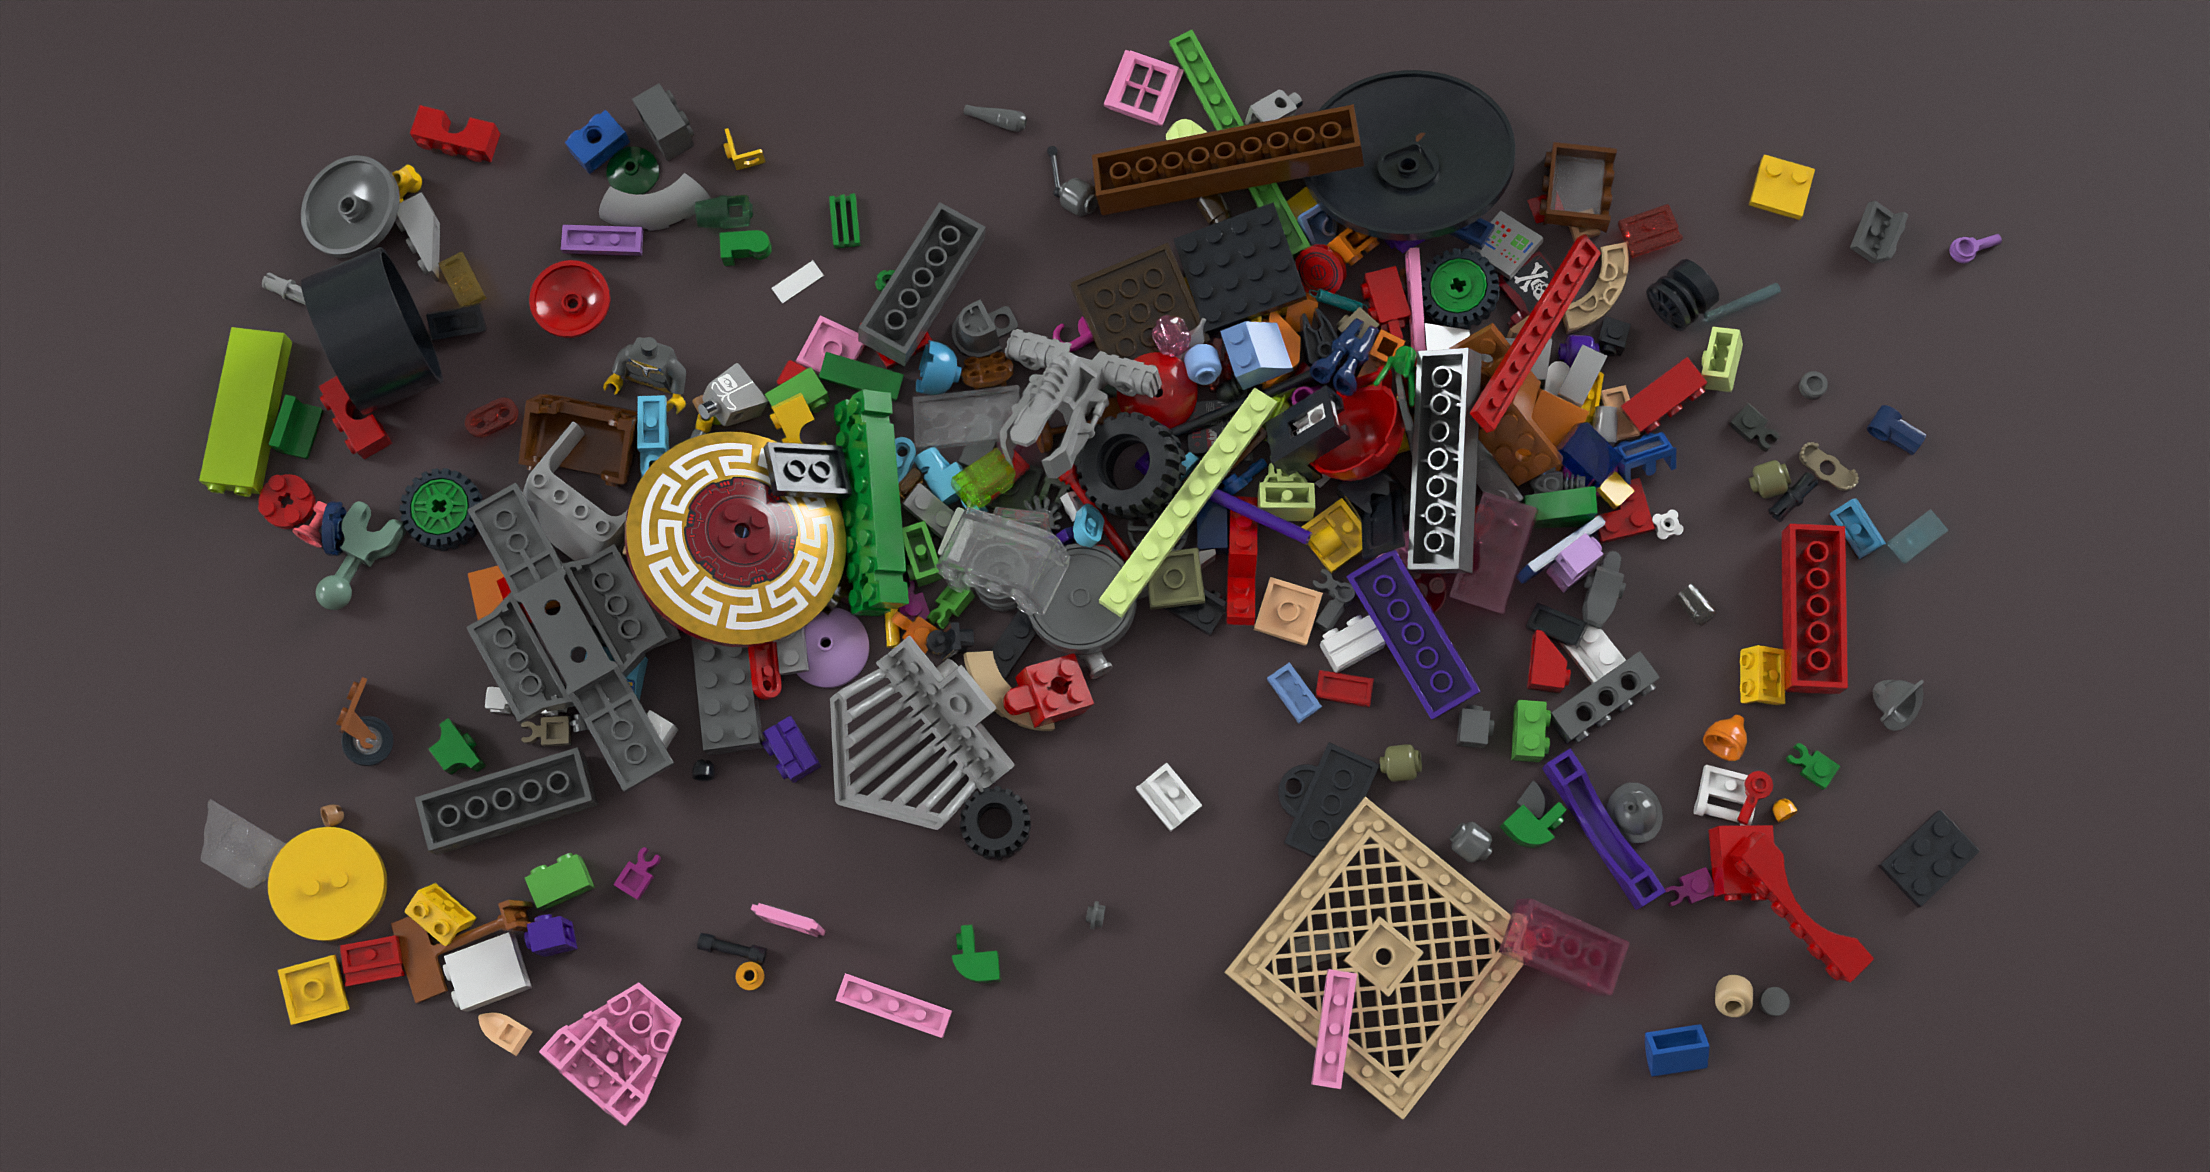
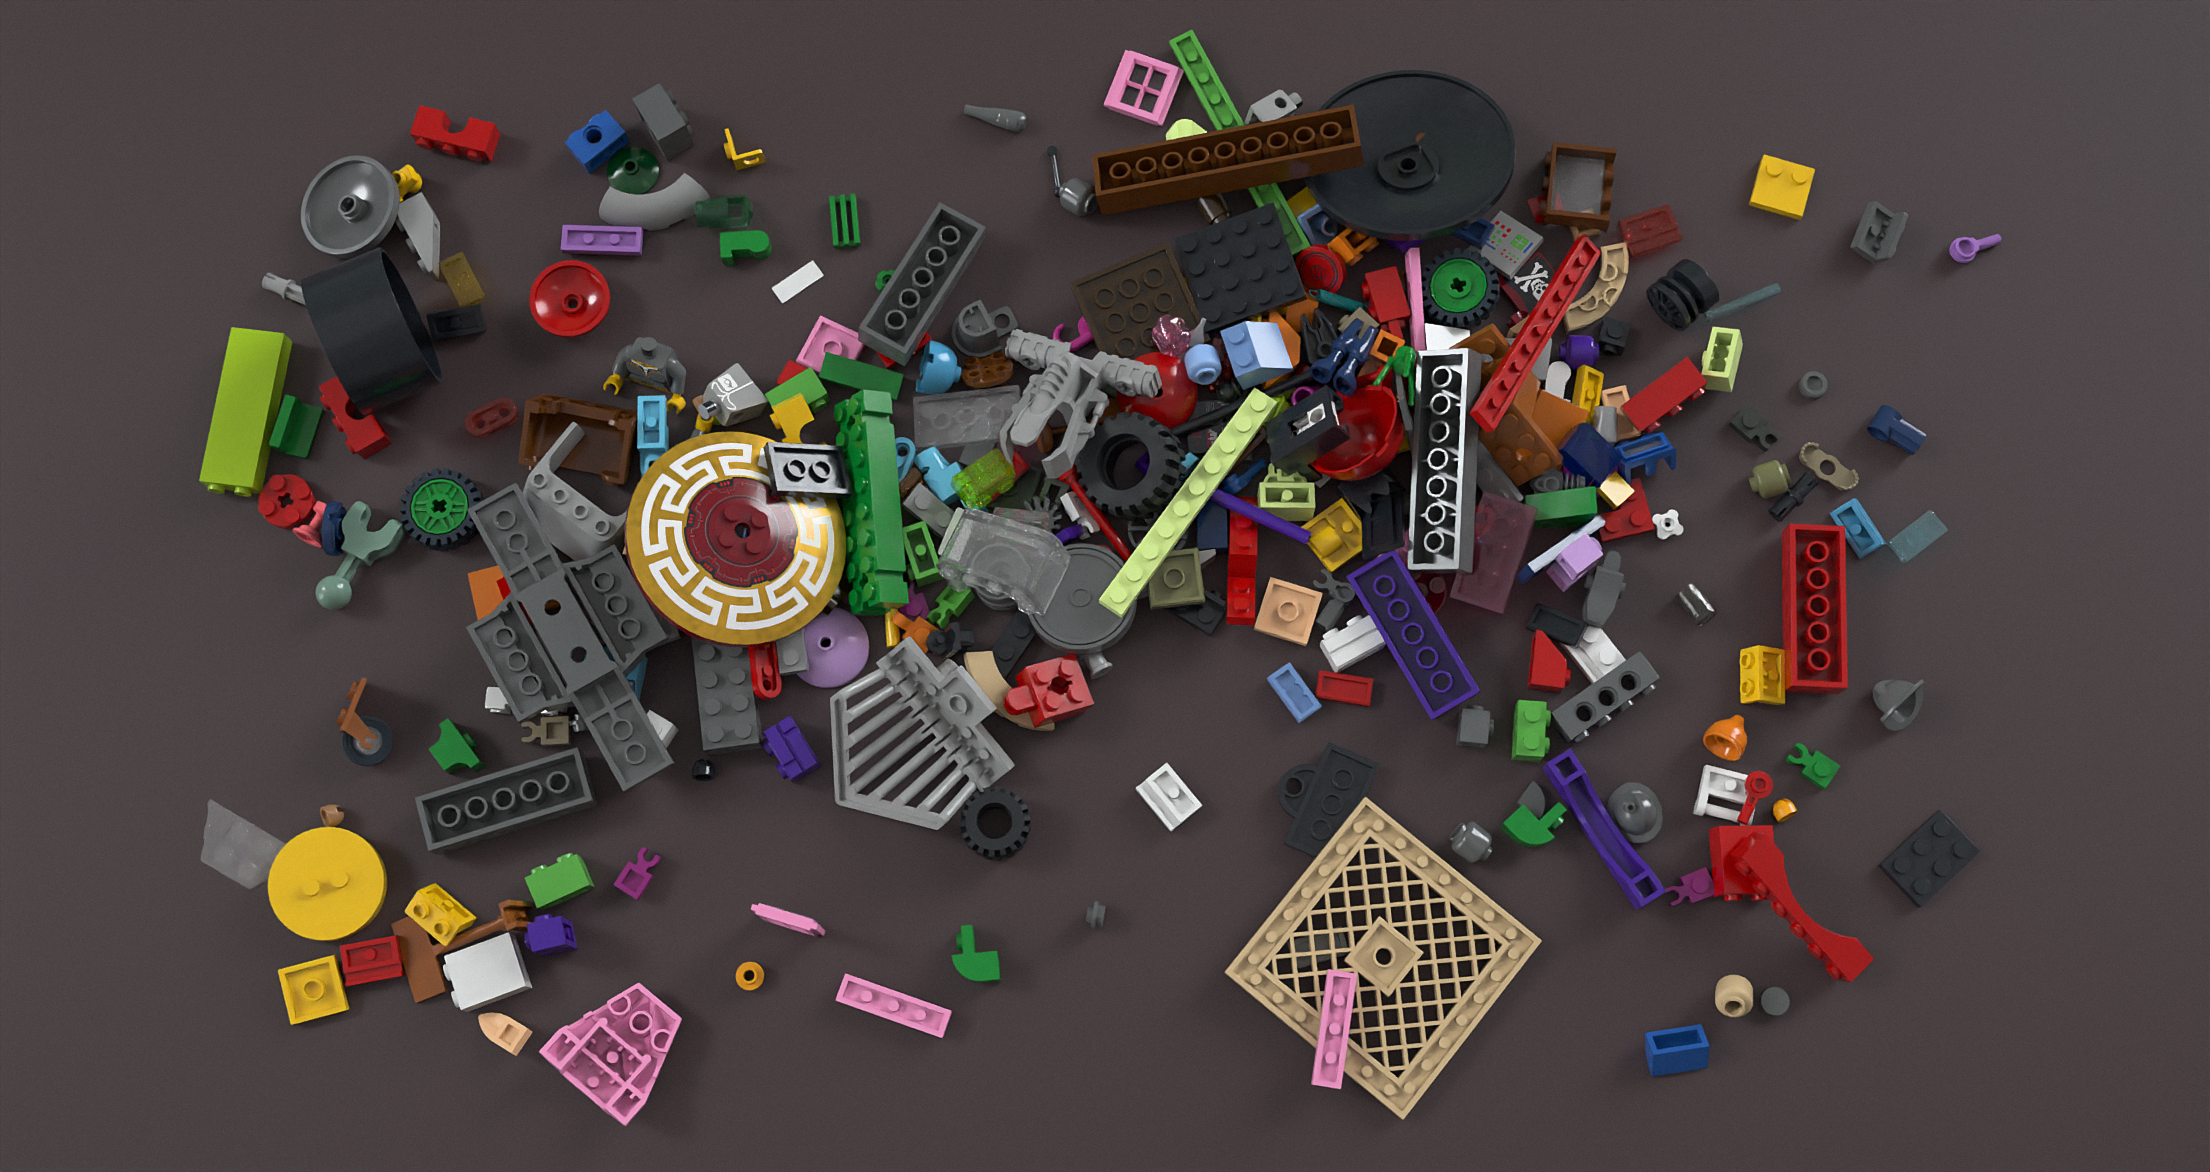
black bar [697,932,767,965] -> none
medium azure plate [1073,504,1104,548] -> none
olive head [1380,744,1422,782] -> none
clear pink brick [1498,898,1630,996] -> none
light grey slope [1557,345,1607,407] -> none

